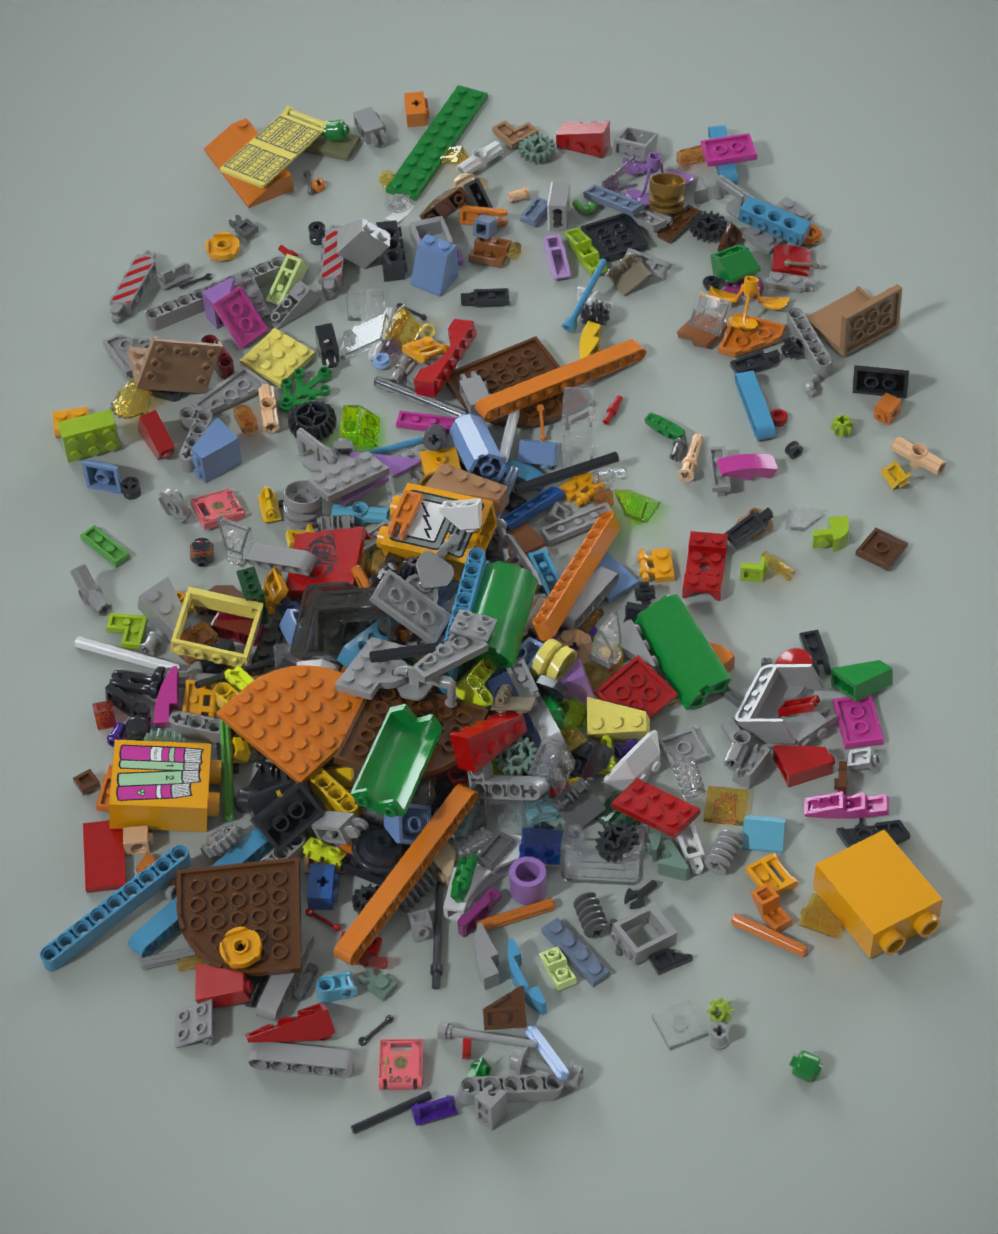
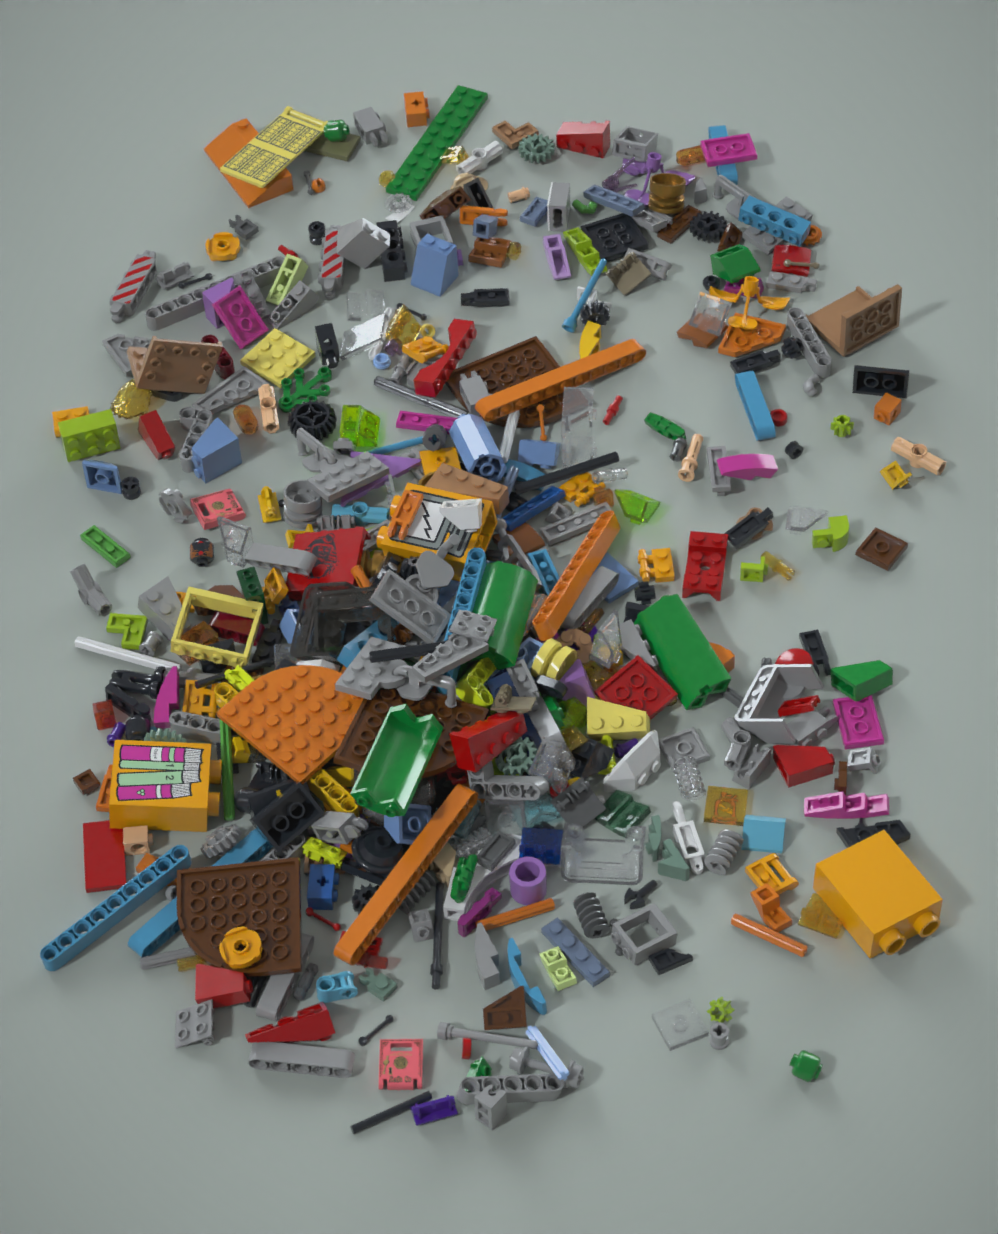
black gear [595,820,640,864] -> none
red plate [611,778,701,839] -> none

